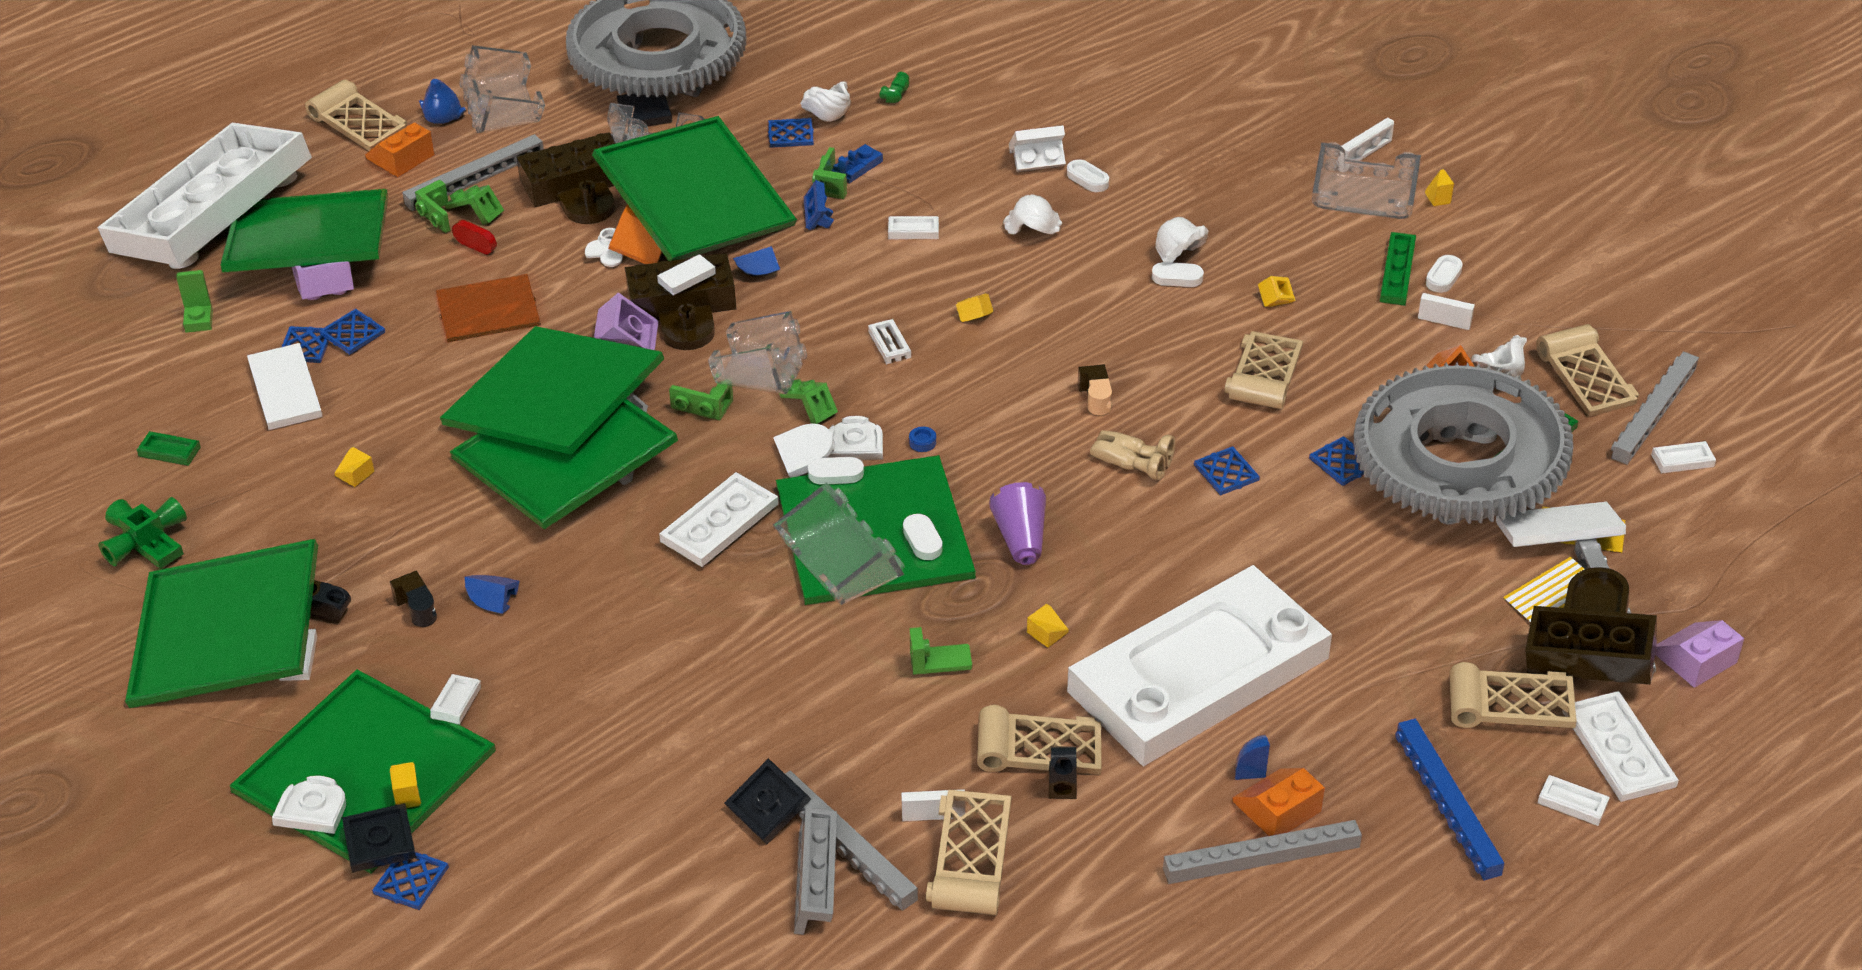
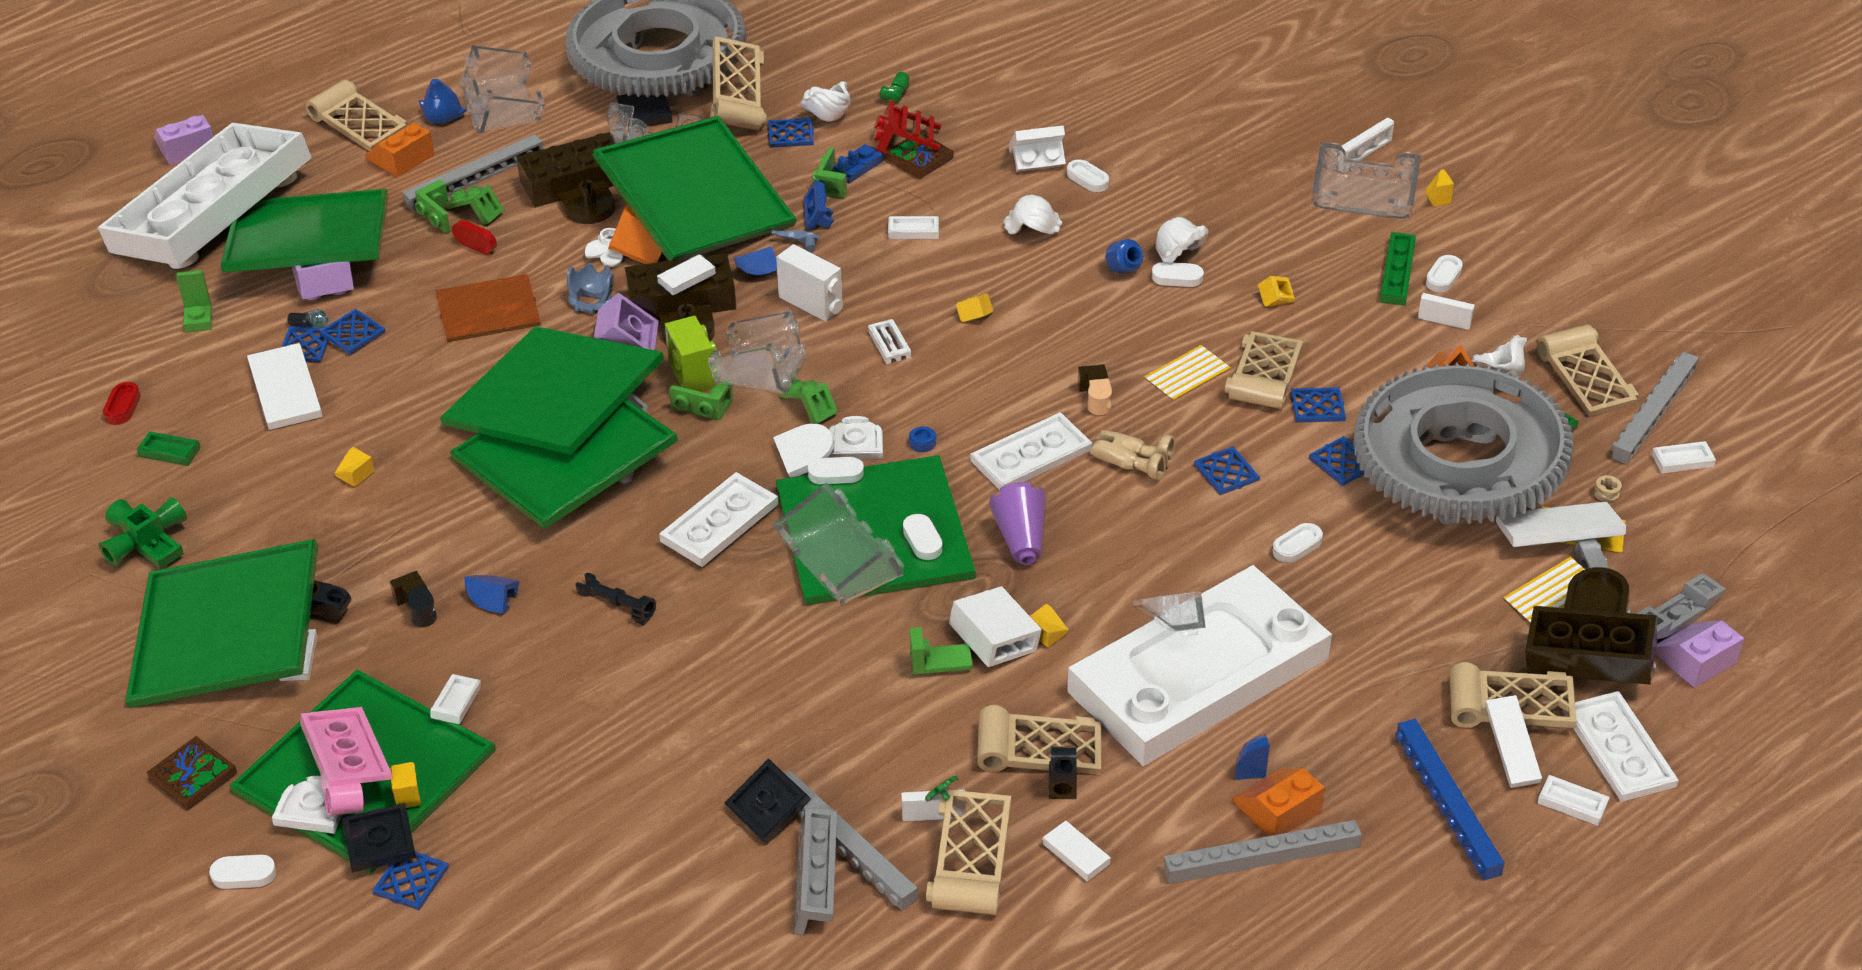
none -> red tile [103,382,141,425]
none -> reddish brown tile [147,736,237,810]
none -> lavender slope [154,115,213,165]
none -> white tile [209,855,276,889]
none -> arm [287,309,329,328]
none -> bright pink hinge [300,707,392,816]
none -> sand blue helmet [567,262,614,315]
none -> black piece [575,573,656,626]
none -> lime brick [665,316,719,392]
none -> tan piece [710,36,767,131]
none -> sand blue bar [772,230,820,252]
none -> white brick [776,244,843,322]
none -> red plate [873,100,942,153]
none -> reddish brown tile [885,132,954,179]
none -> green plant [925,776,959,802]
none -> white brick [949,586,1042,667]
none -> white tile [970,412,1092,490]
none -> white tile [1043,821,1111,882]
none -> blue head [1105,239,1144,274]
none -> clear slope [1132,592,1206,637]
none -> sticker [1144,345,1231,400]
none -> white tile [1273,523,1323,563]
none -> blue window [1291,387,1346,423]
none -> white tile [1485,695,1542,788]
none -> tan bush [1594,475,1622,503]
none -> light grey slope [1636,573,1726,639]

